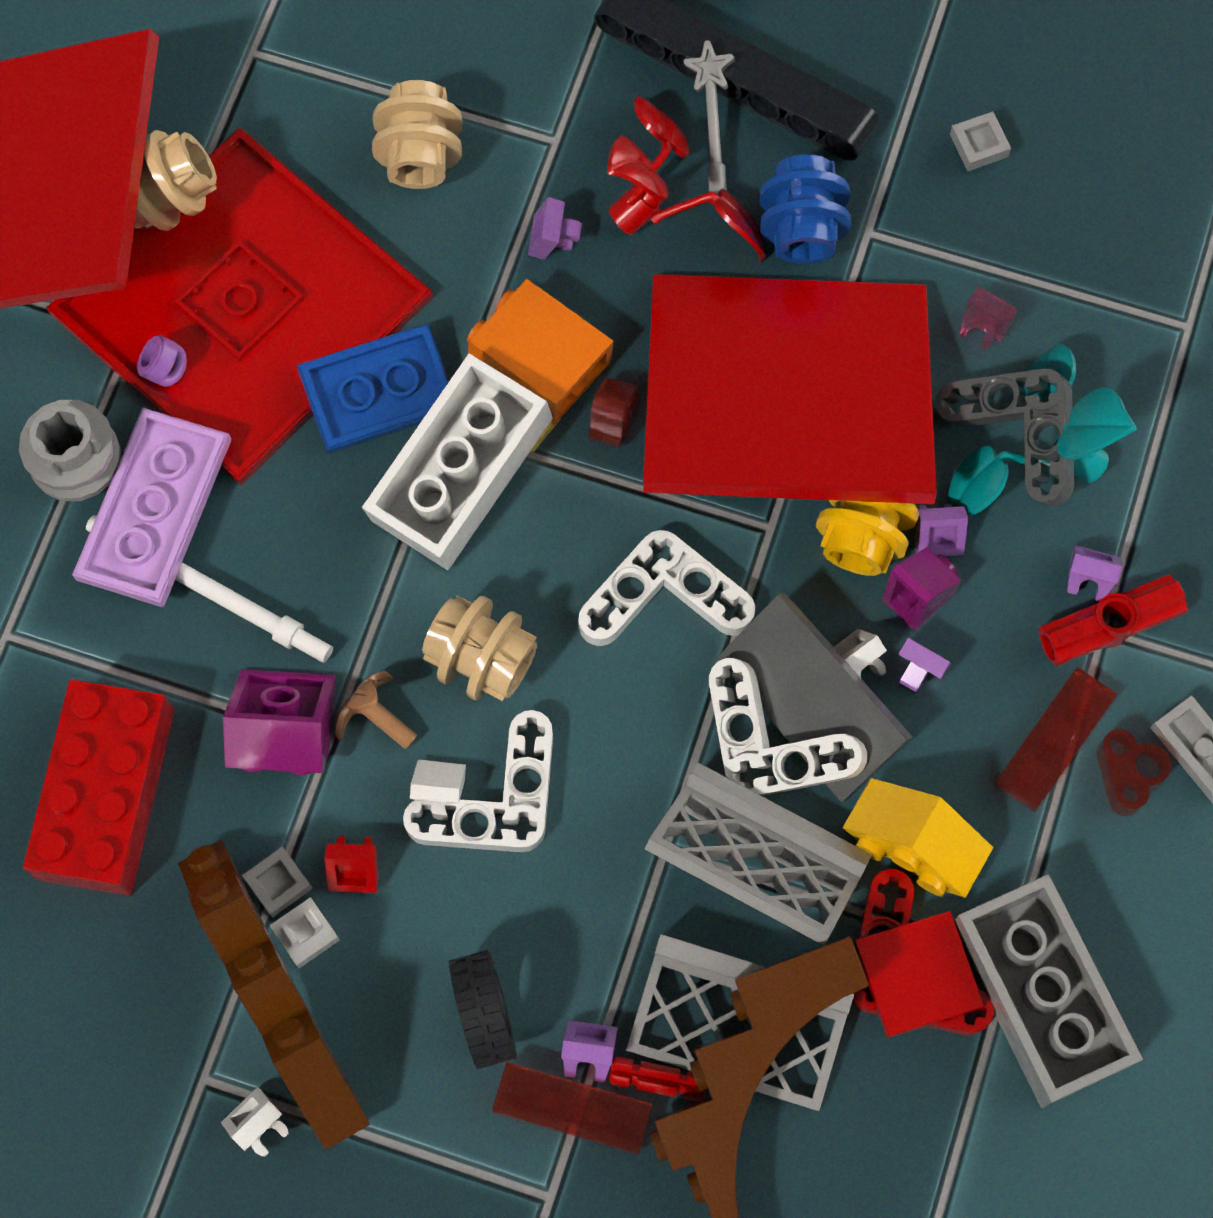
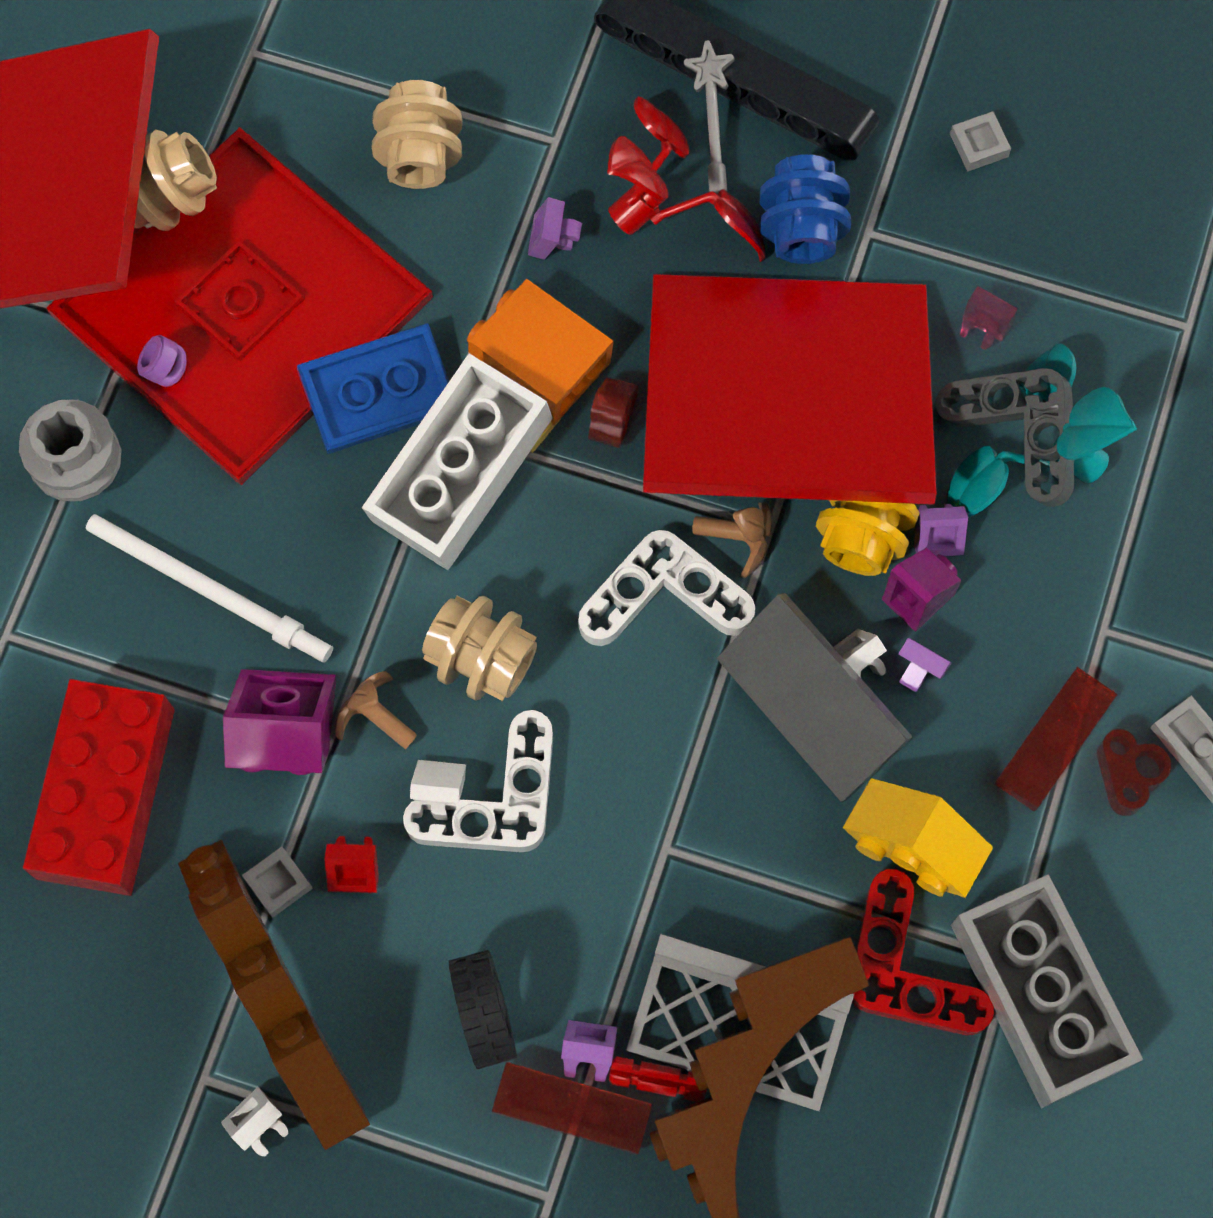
lavender tile [72,408,232,608] -> none
white tile [269,897,340,968] -> none
light grey fence [645,763,872,946] -> none
white beam [709,658,867,796] -> none
red tile [854,911,984,1039] -> none
red piece [1038,574,1188,667] -> none
medium lavender tile [1067,545,1123,601] -> none
none -> medium nougat plant [692,501,772,578]

